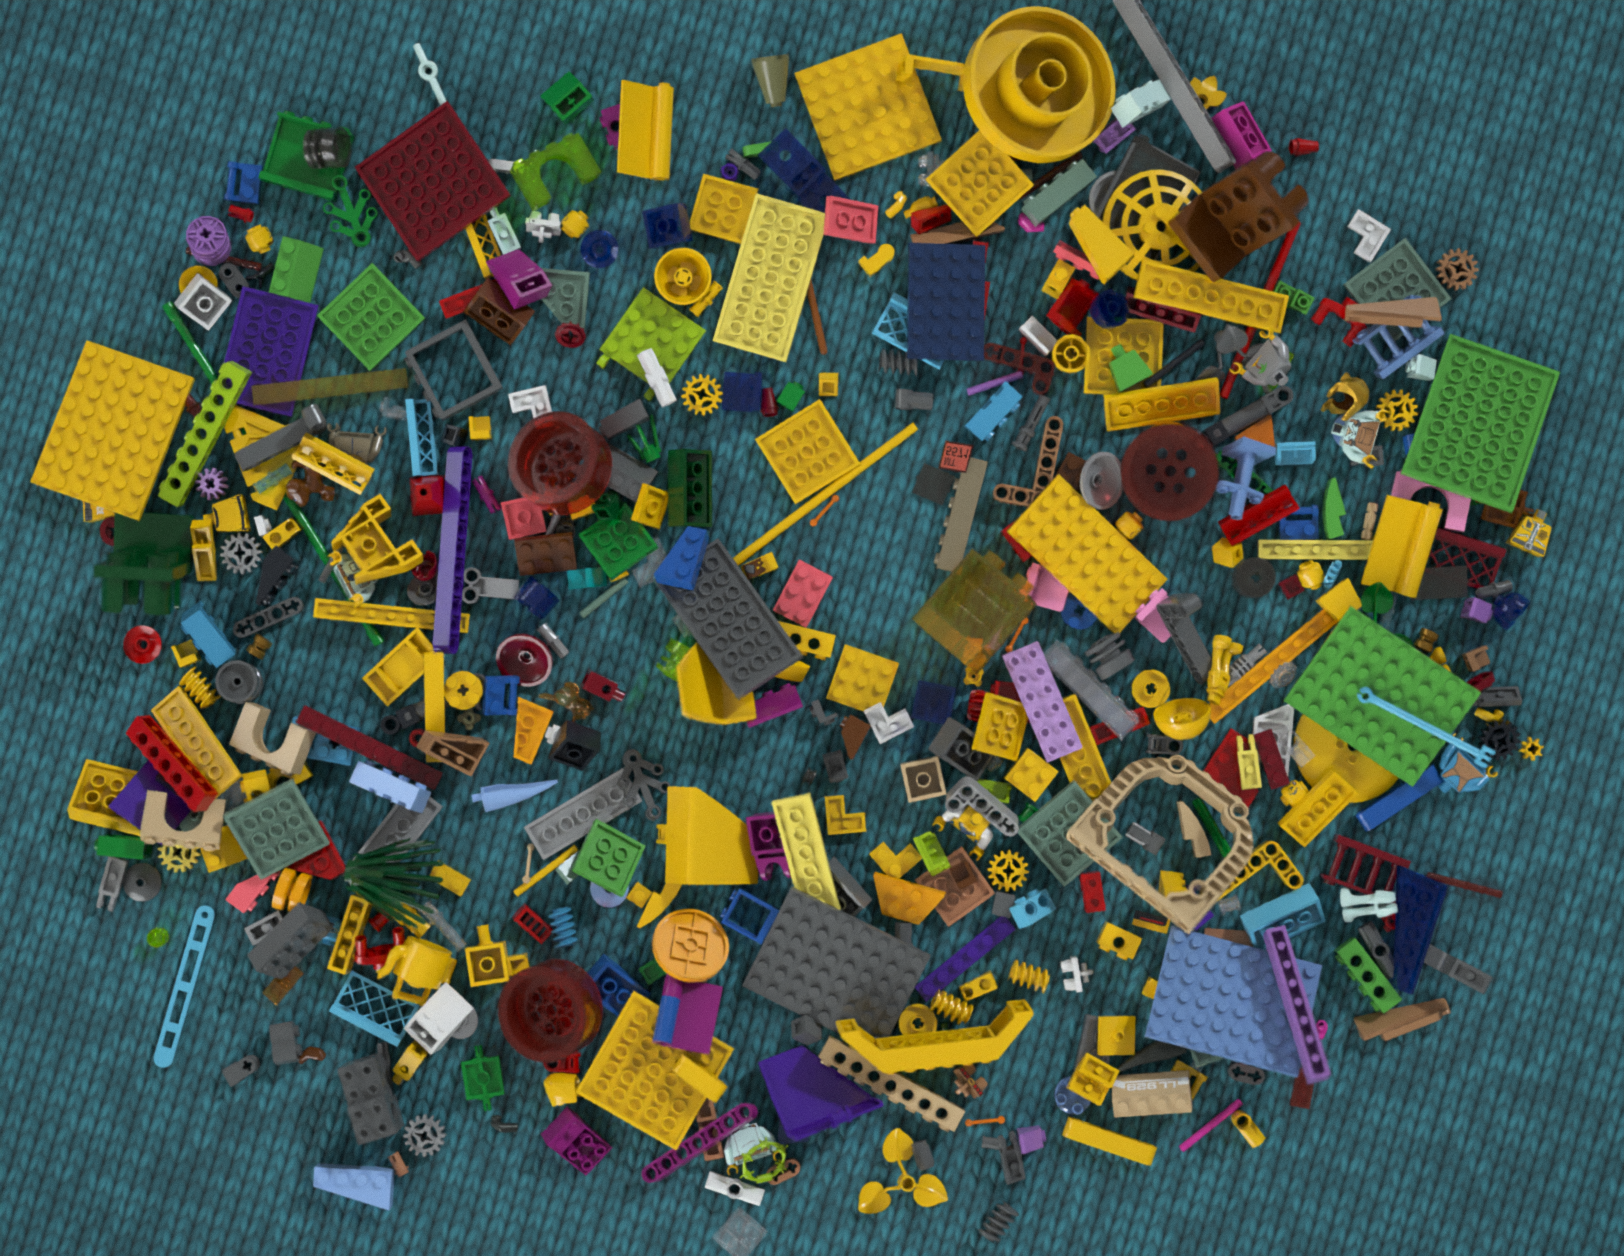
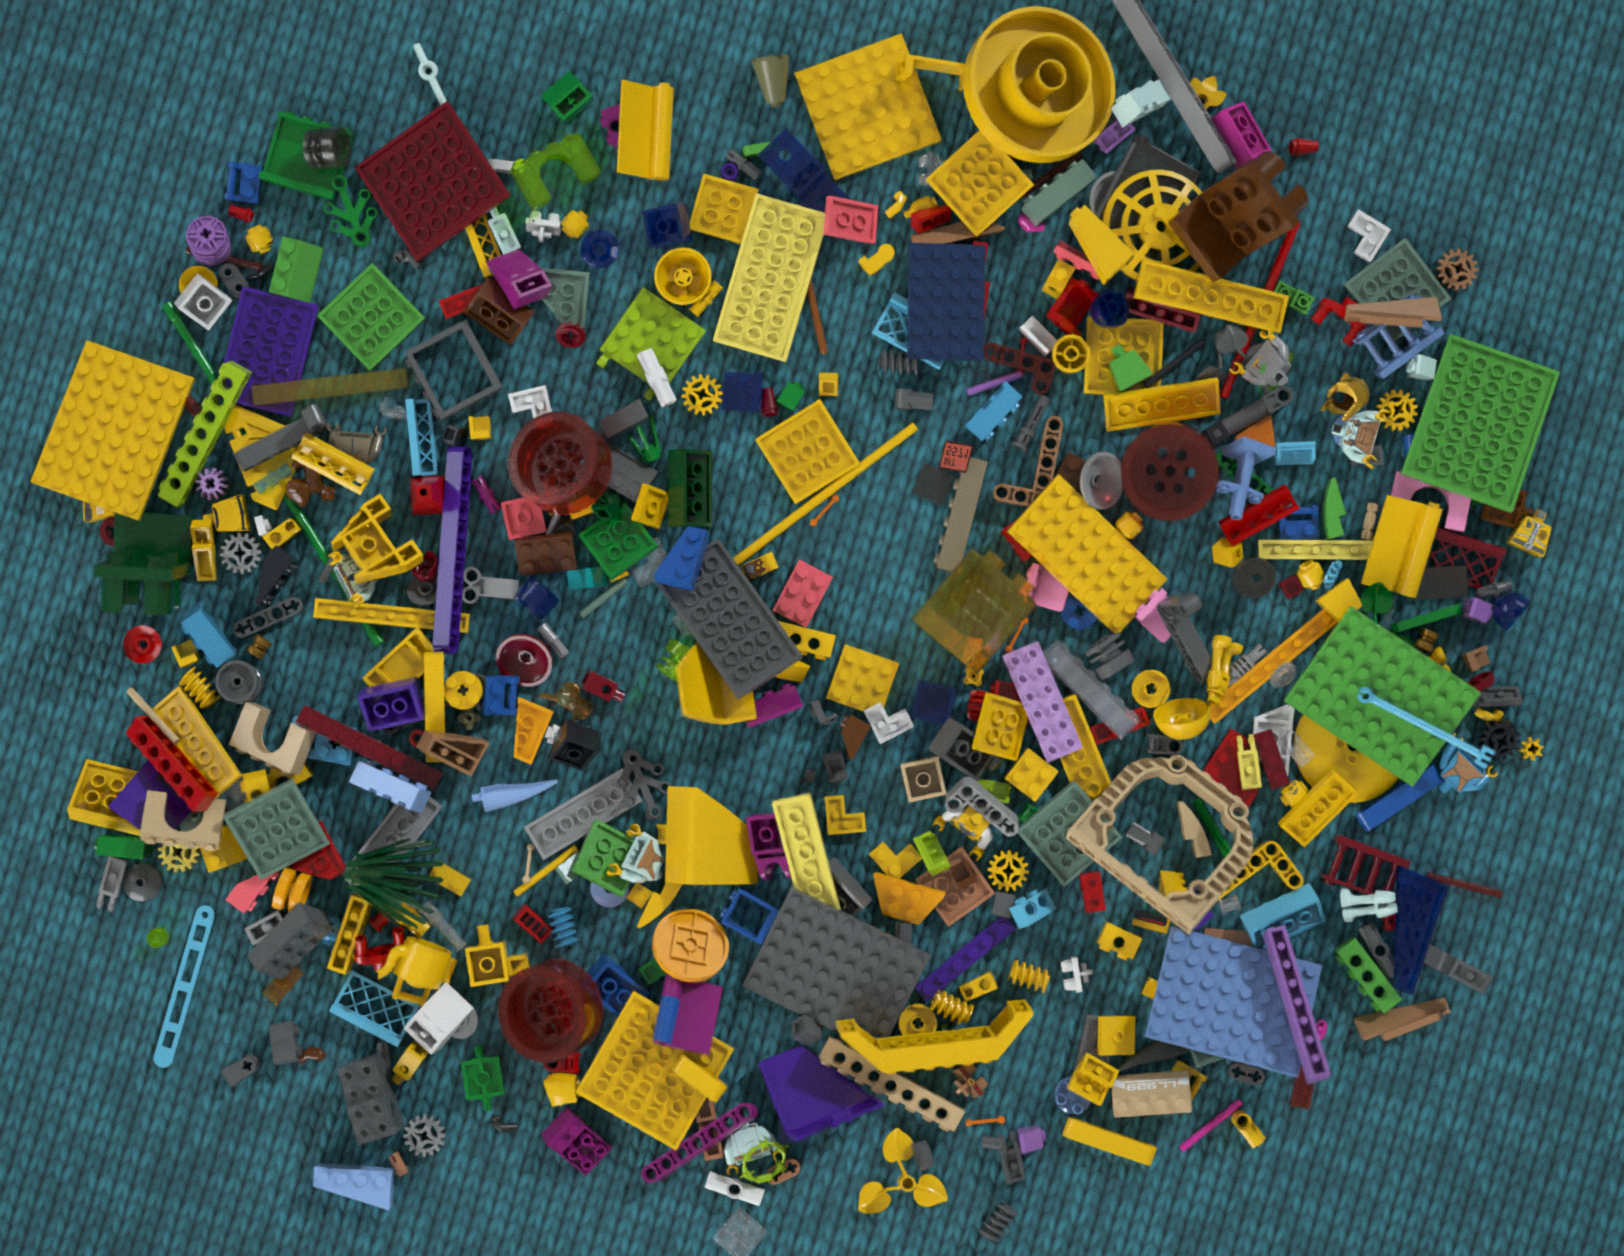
none -> tan piece [127,688,180,745]
none -> dark purple slope [357,677,424,732]
none -> light aqua torso [606,824,664,883]
none -> green beam [1390,604,1463,634]

